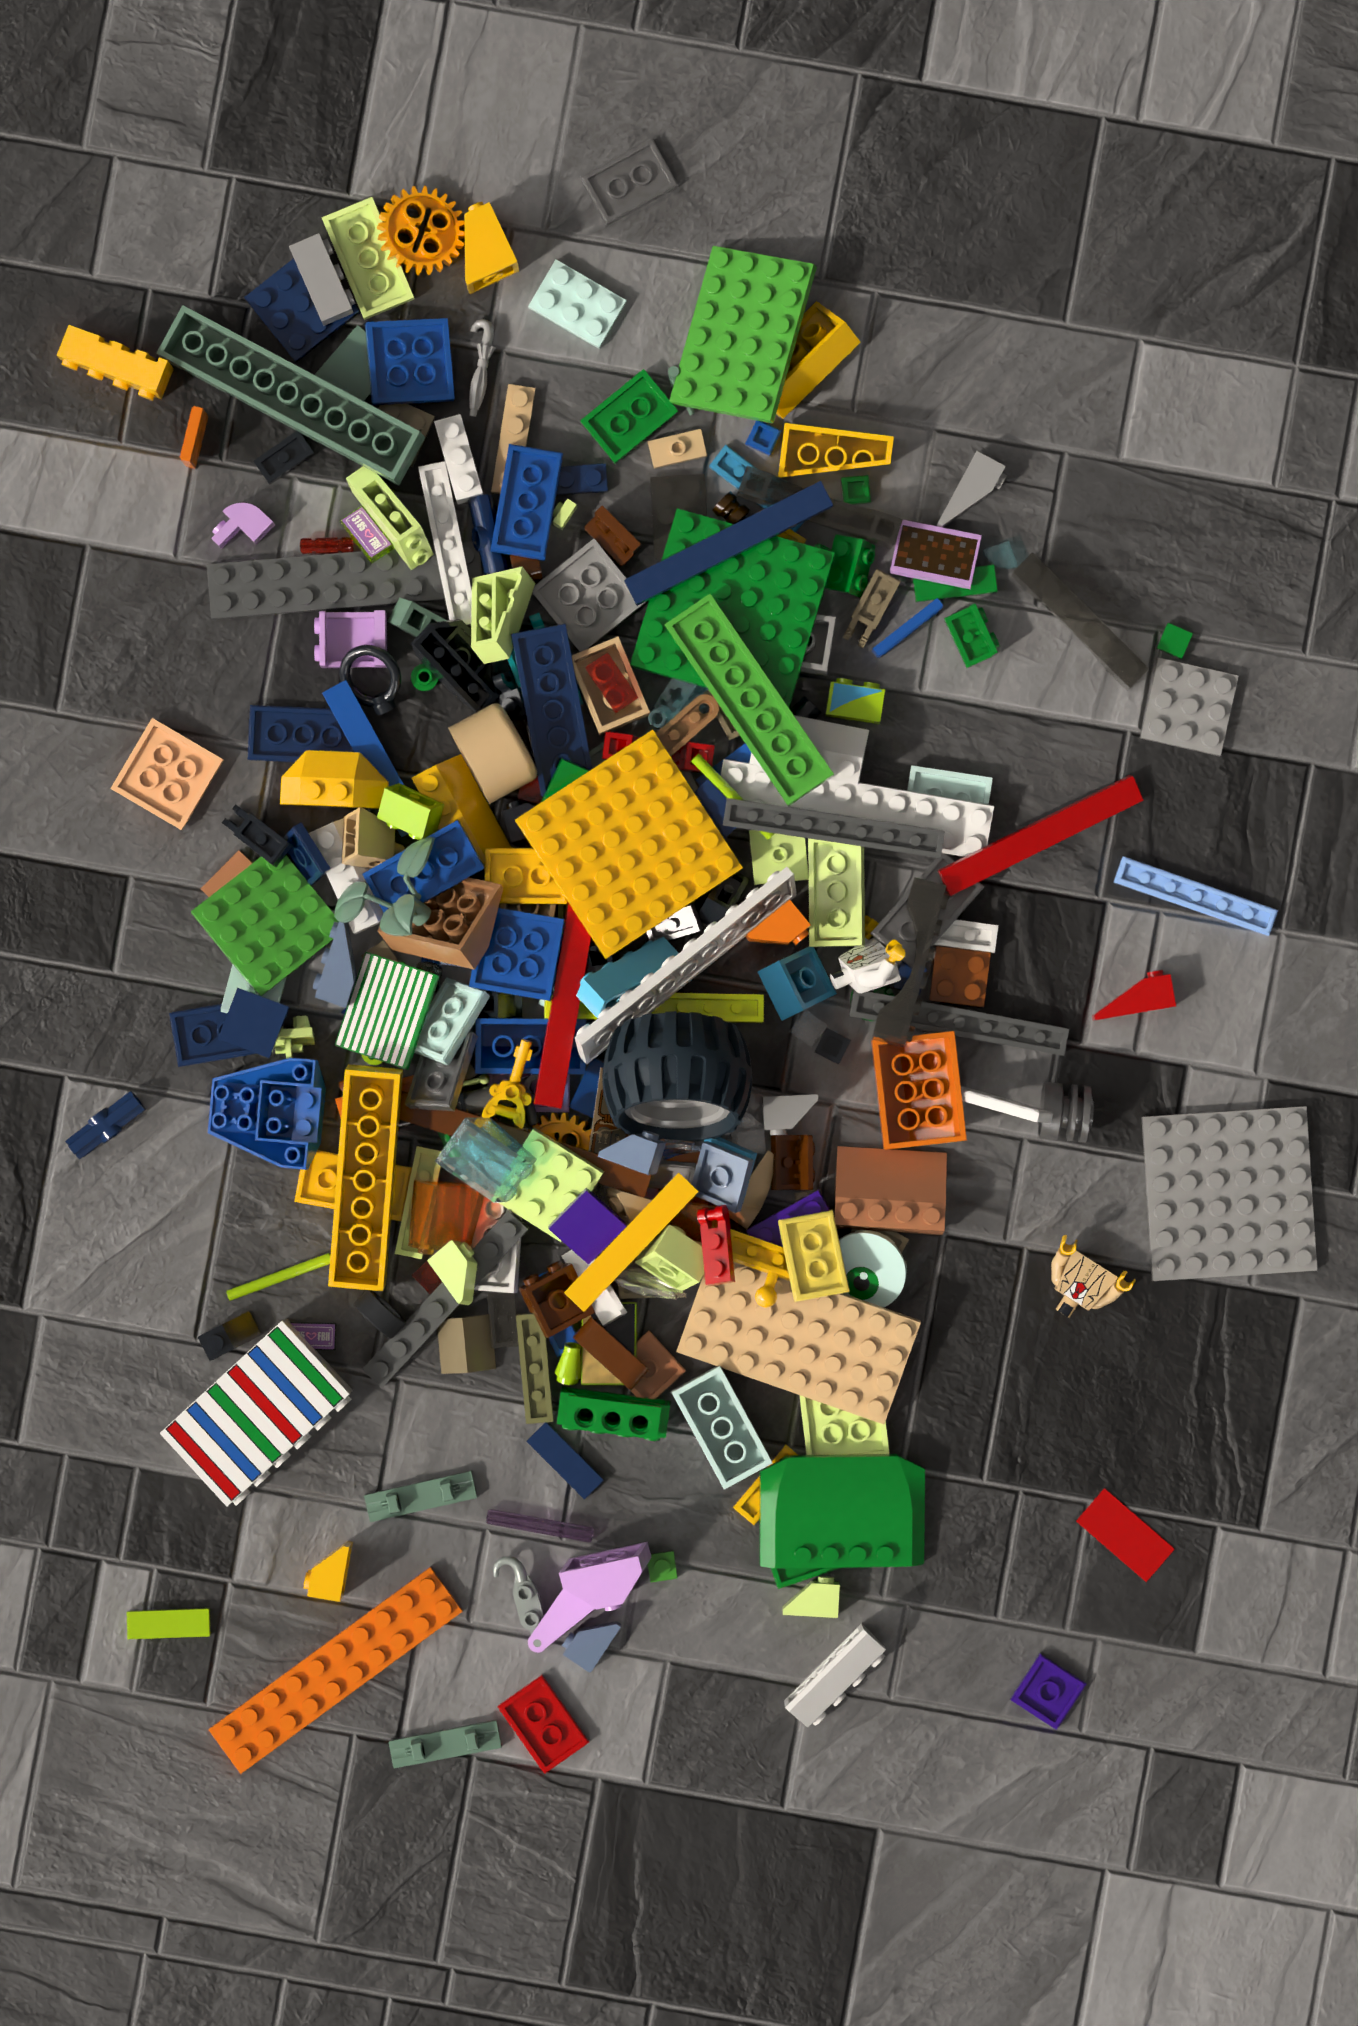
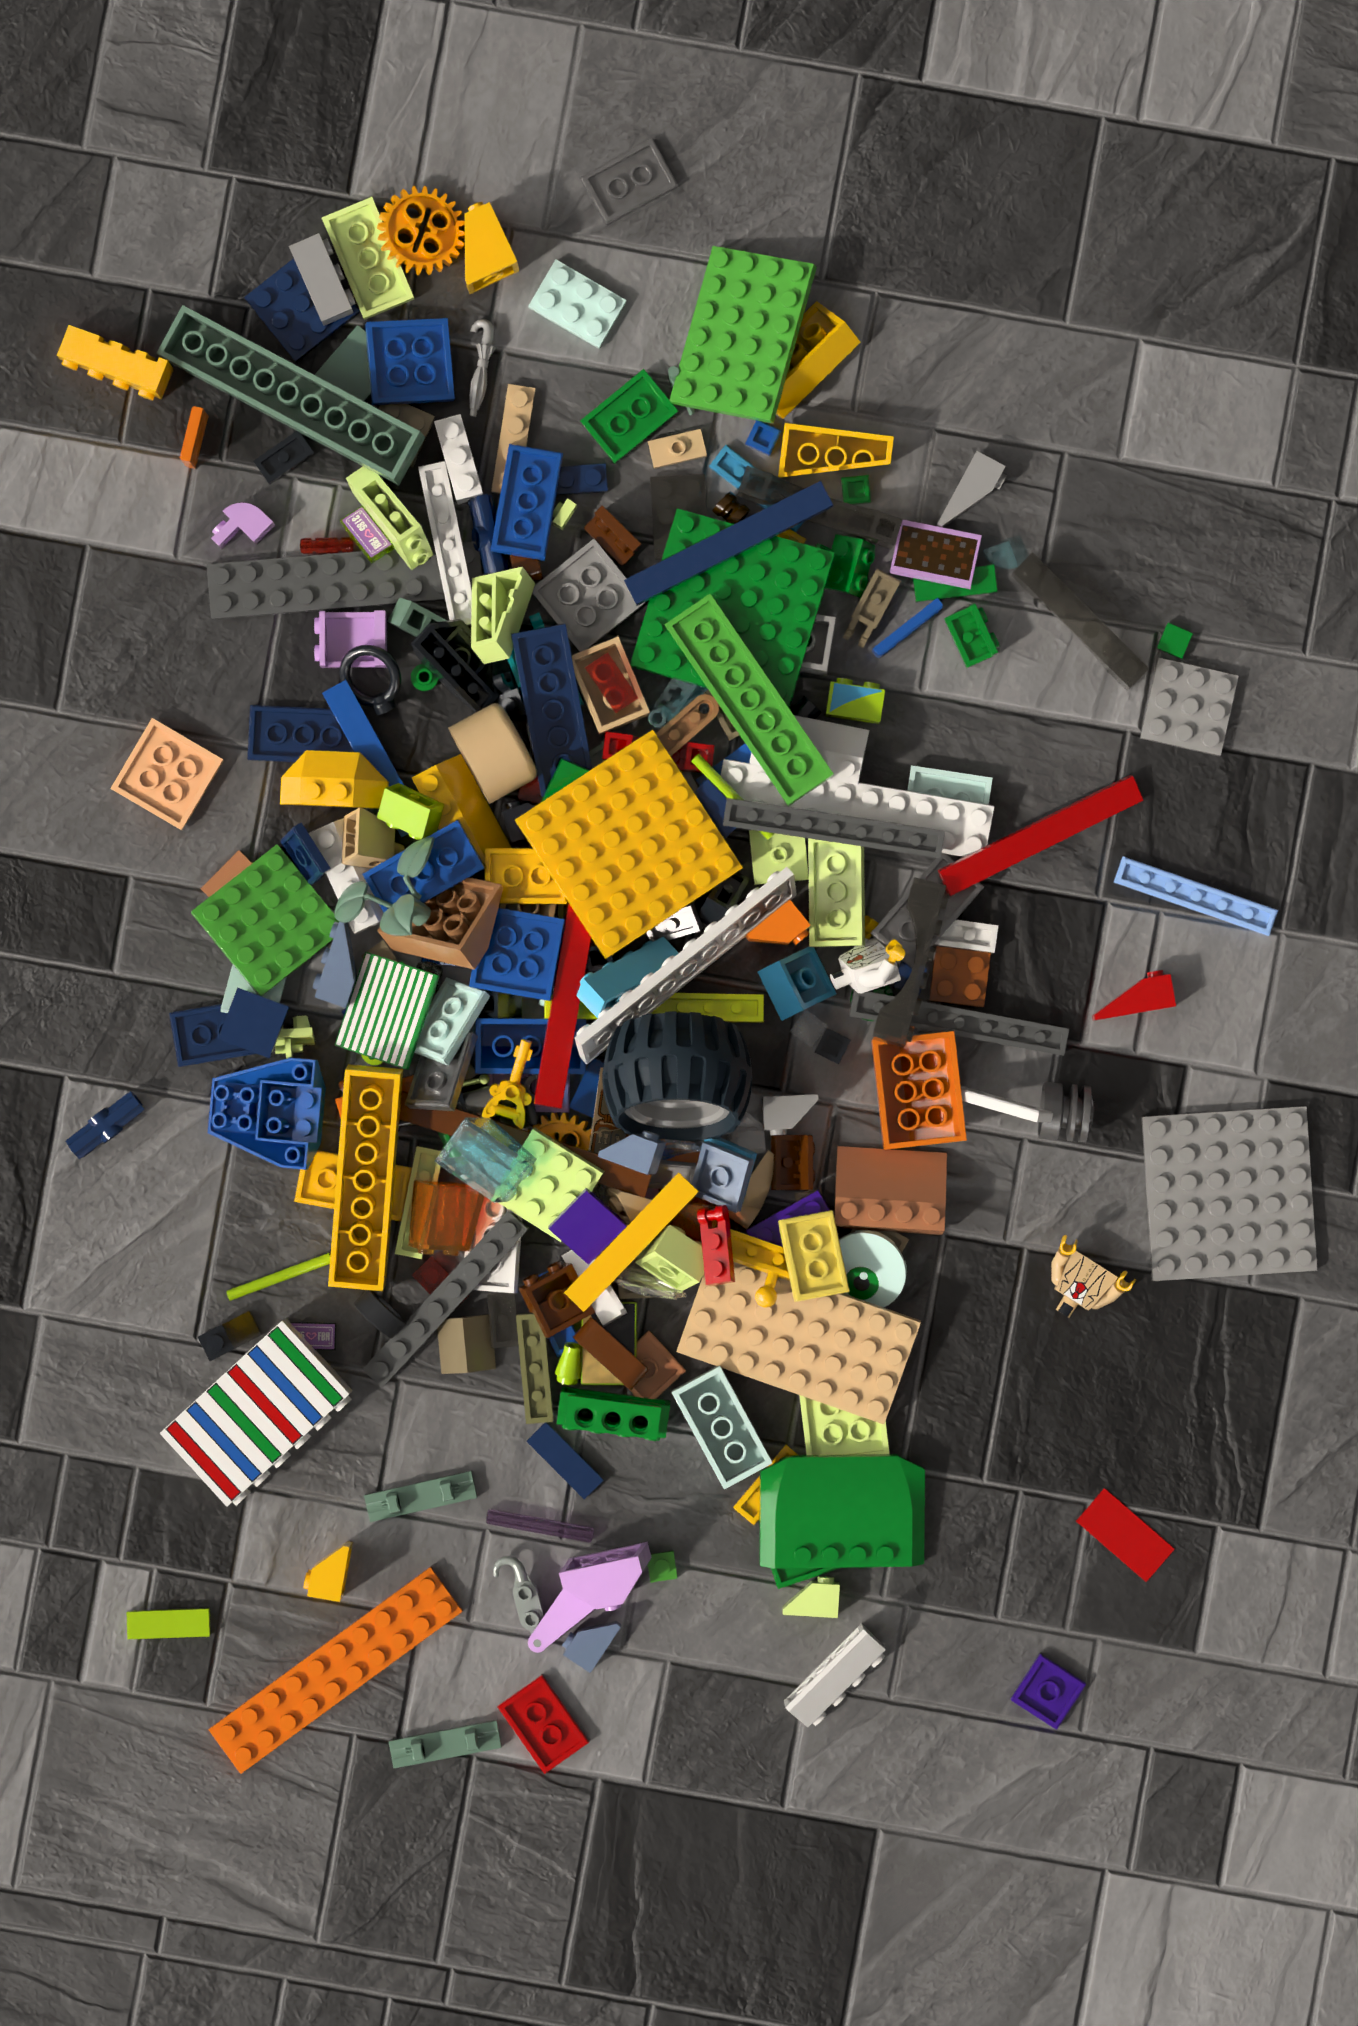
black hinge [221,804,293,867] -> none
yellowish green slope [427,1240,477,1305] -> none

